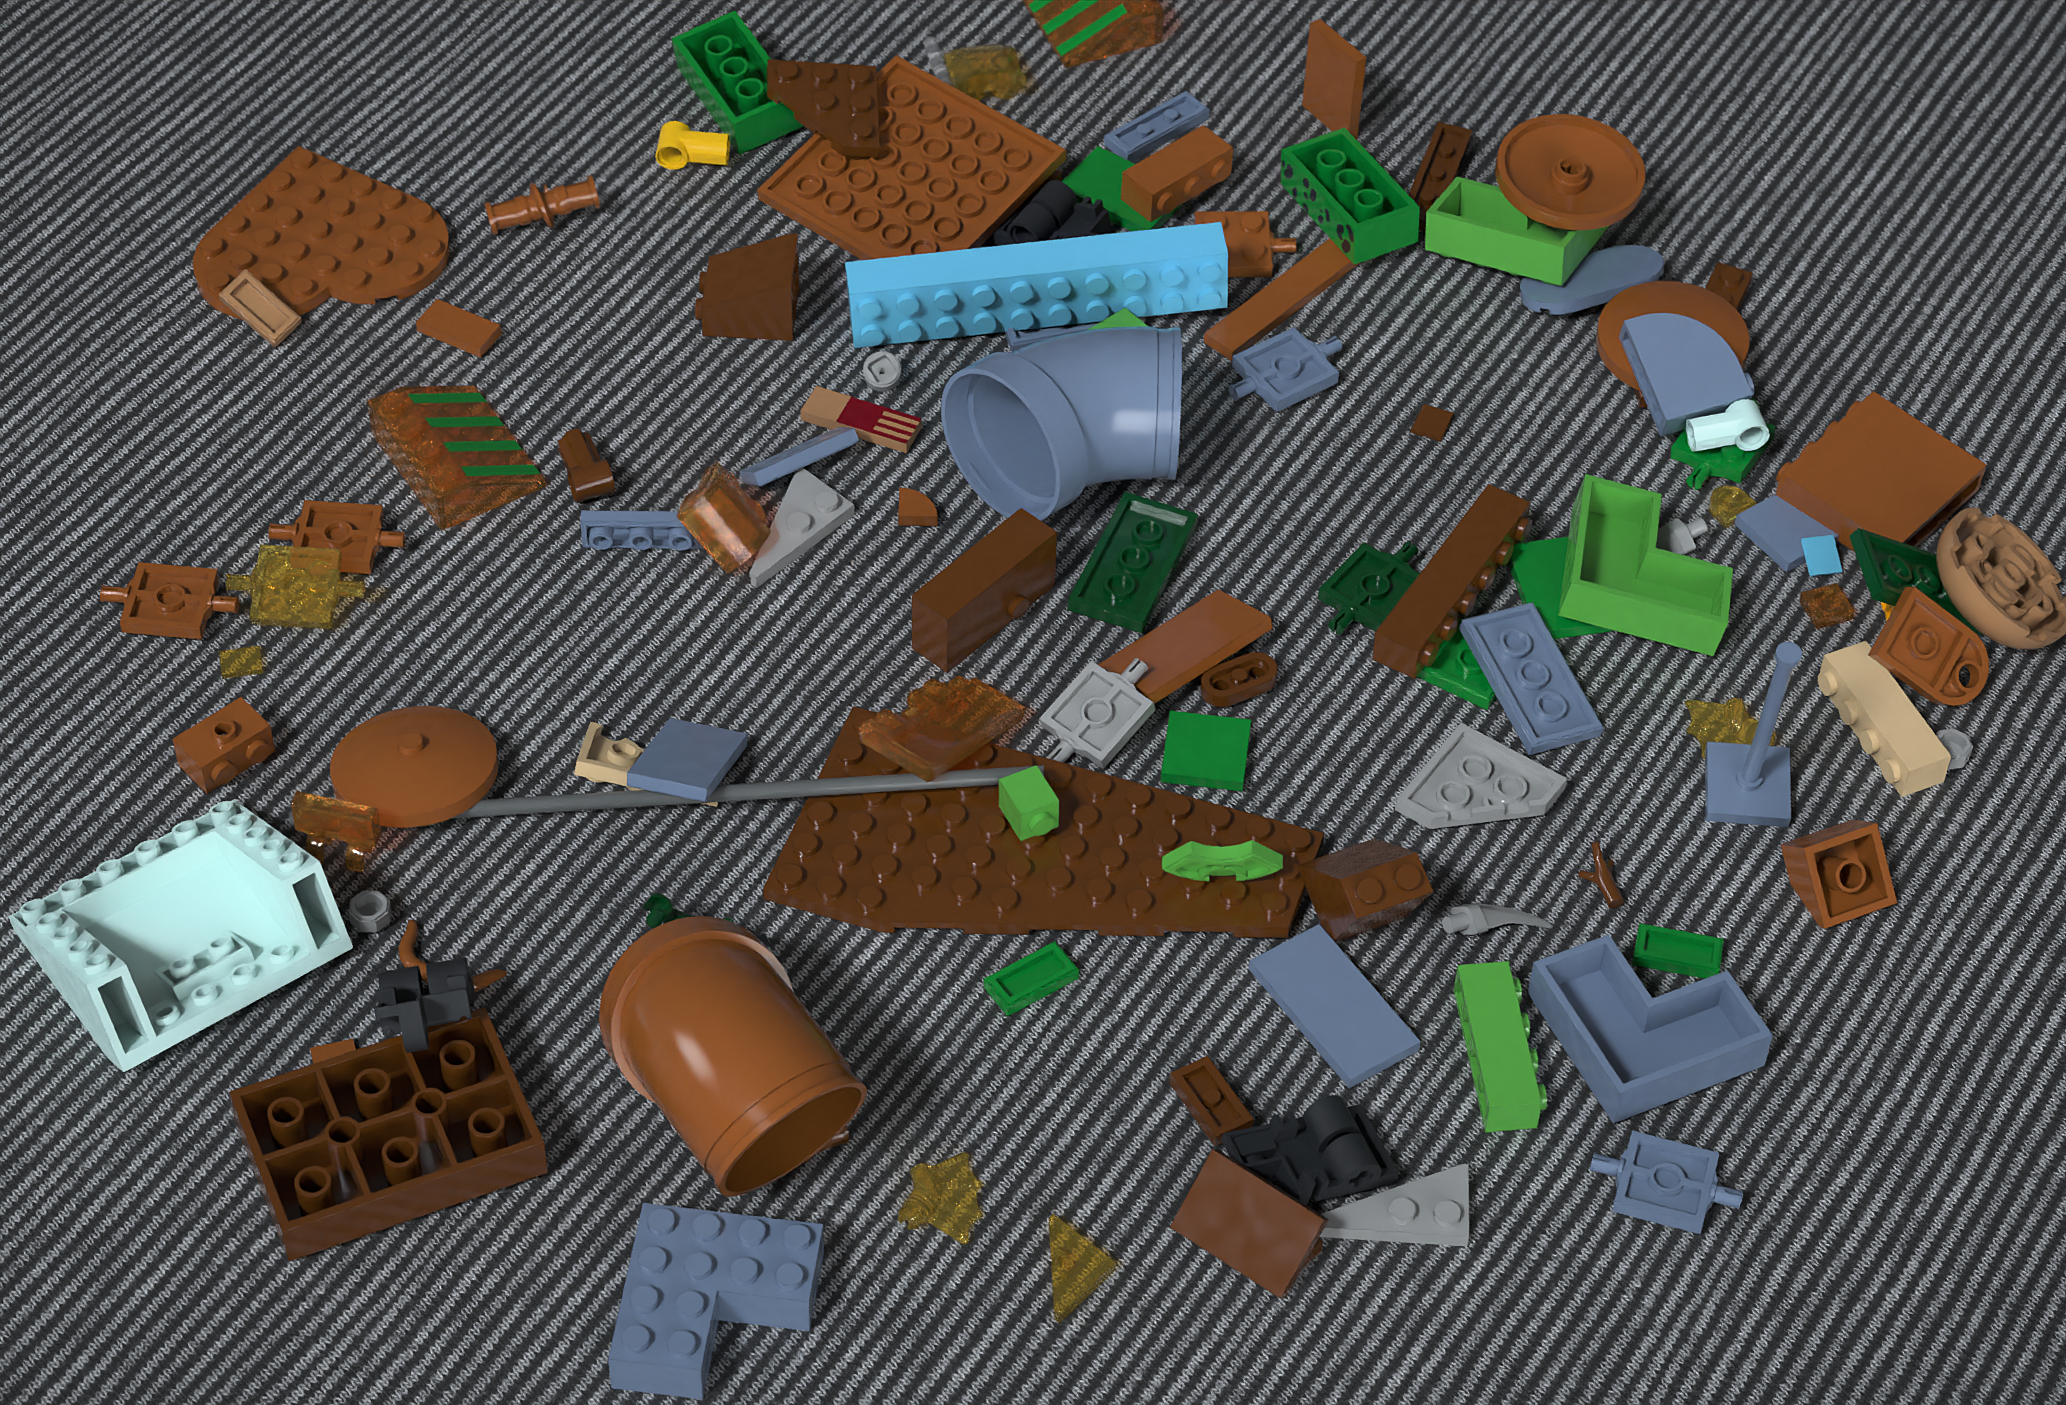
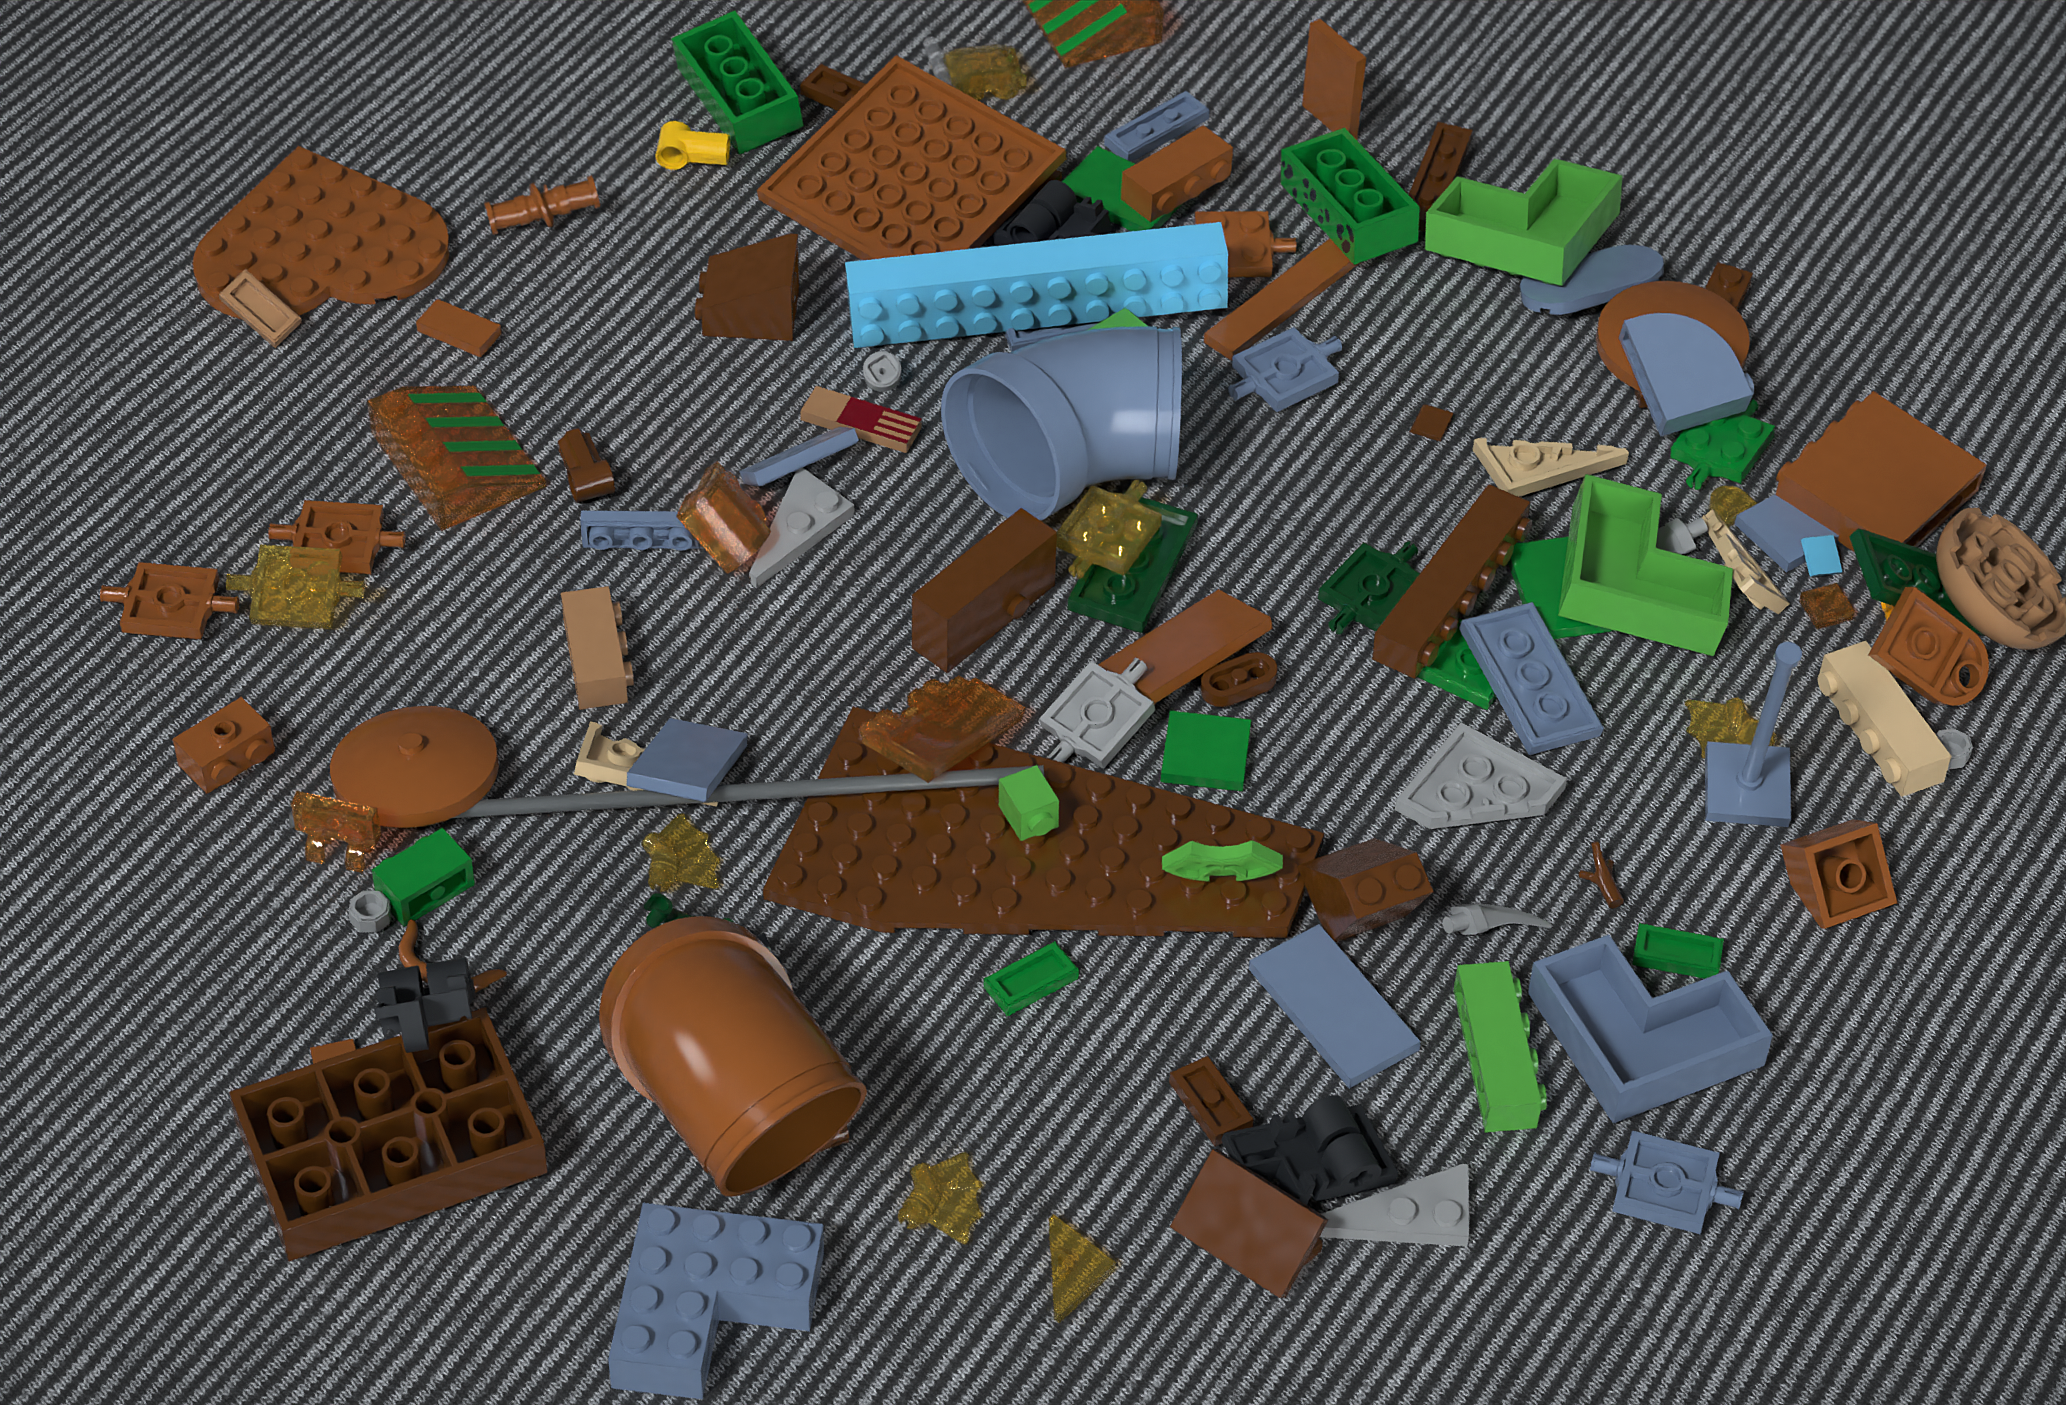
light aqua slope [8,800,353,1072] -> none
clear yellow piece [219,645,263,679] -> none
reddish brown plate [766,59,879,158] -> none
dark orange tile [898,487,938,526] -> none
dark orange dish [1495,114,1645,230] -> none
light aqua piece [1686,399,1770,452] -> none
none -> green brick [371,828,475,927]
none -> medium nougat brick [561,586,634,710]
none -> clear yellow arm [641,813,720,892]
none -> clear yellow plate [1056,480,1162,579]
none -> tan wing [1473,438,1629,497]
none -> tan wing [1701,509,1790,614]

